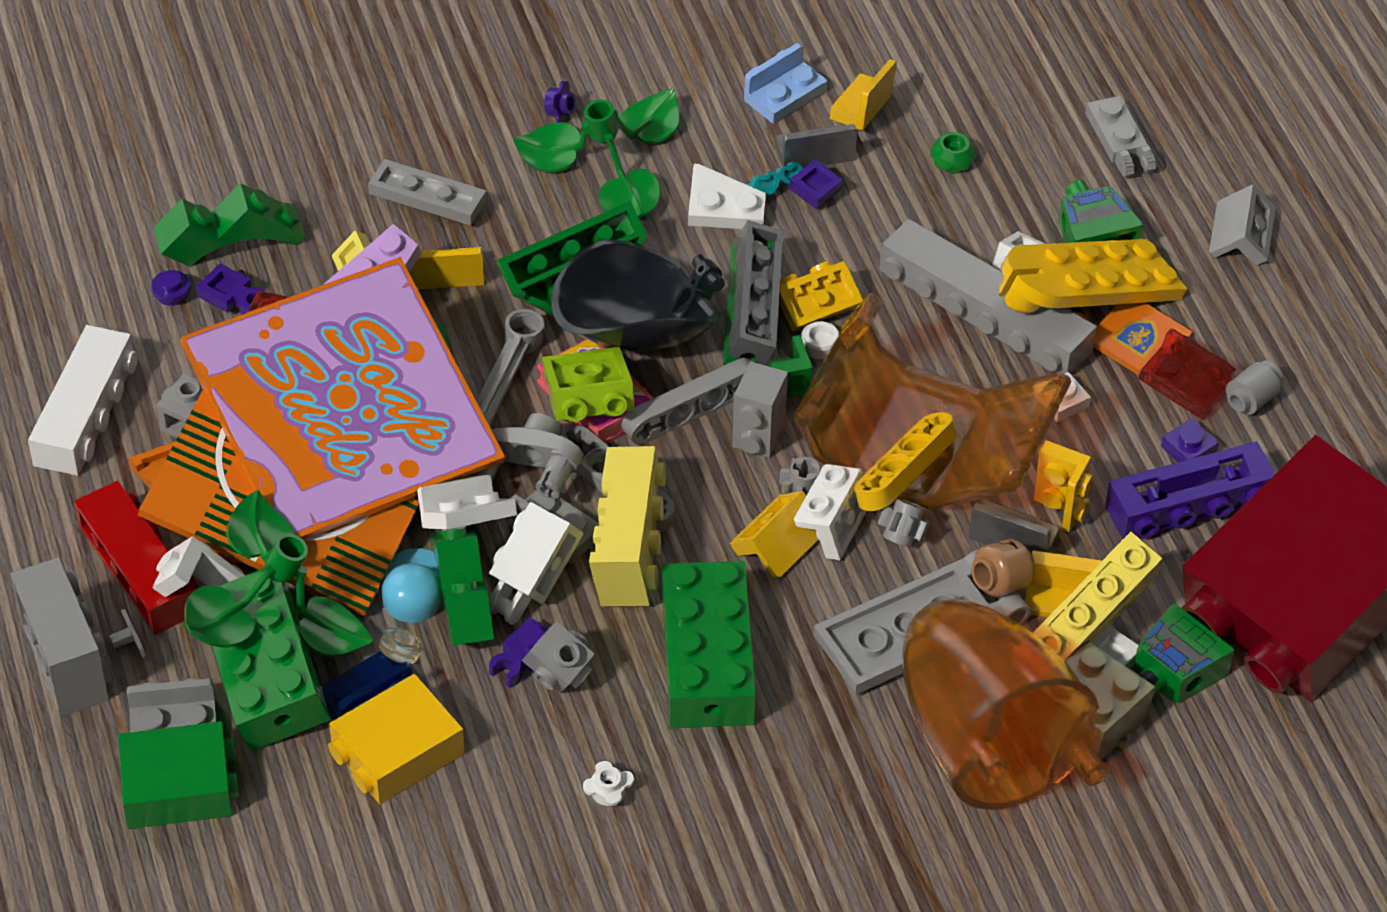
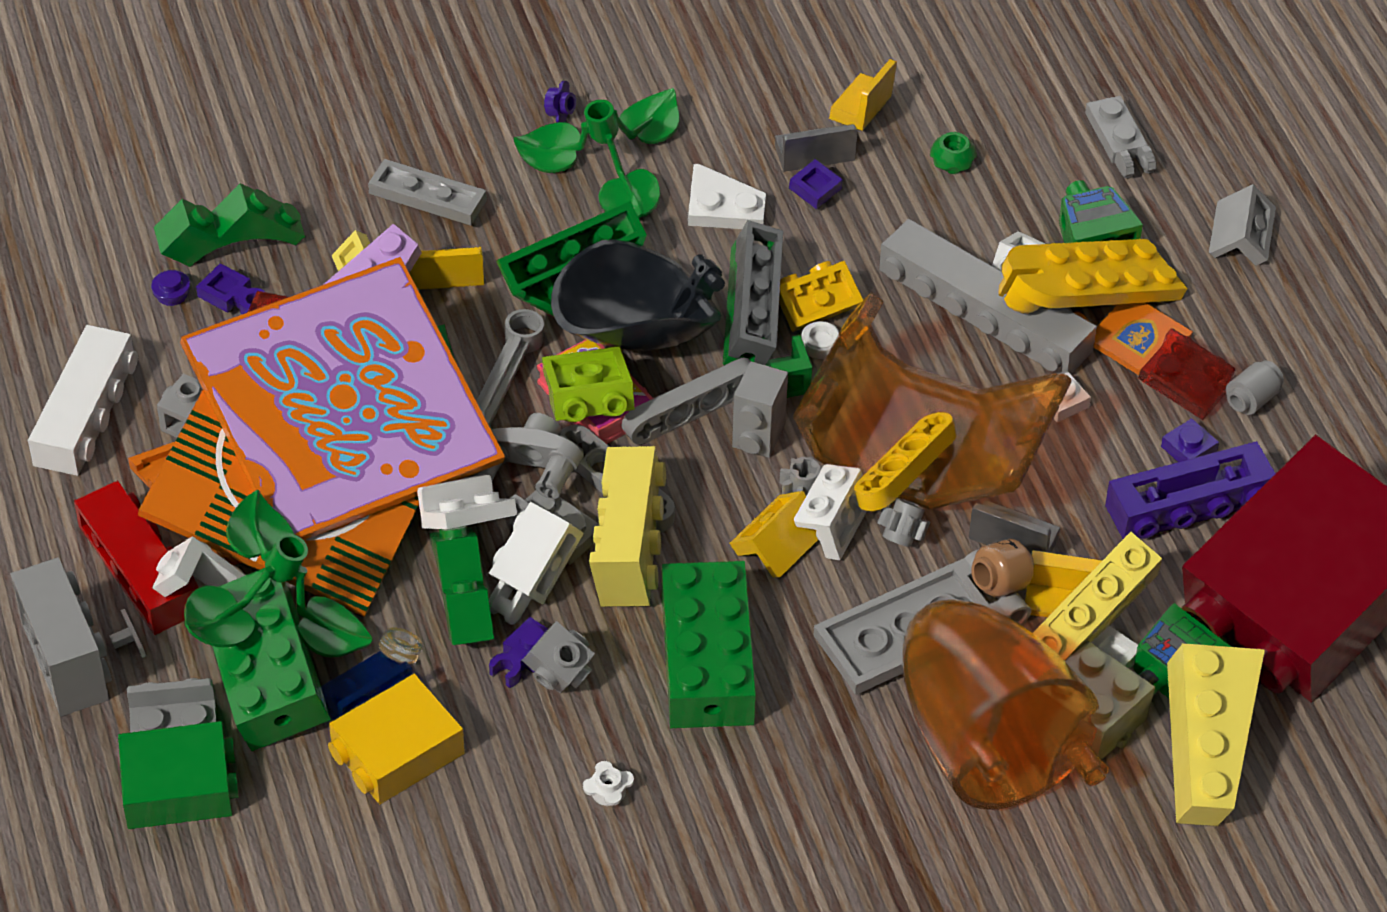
medium azure cap [382,548,444,623] -> none
light blue bracket [744,43,828,124] -> none
teal piece [747,162,803,195] -> none
yellow bracket [1034,440,1094,533] -> none
none -> light yellow wedge [1167,643,1265,826]

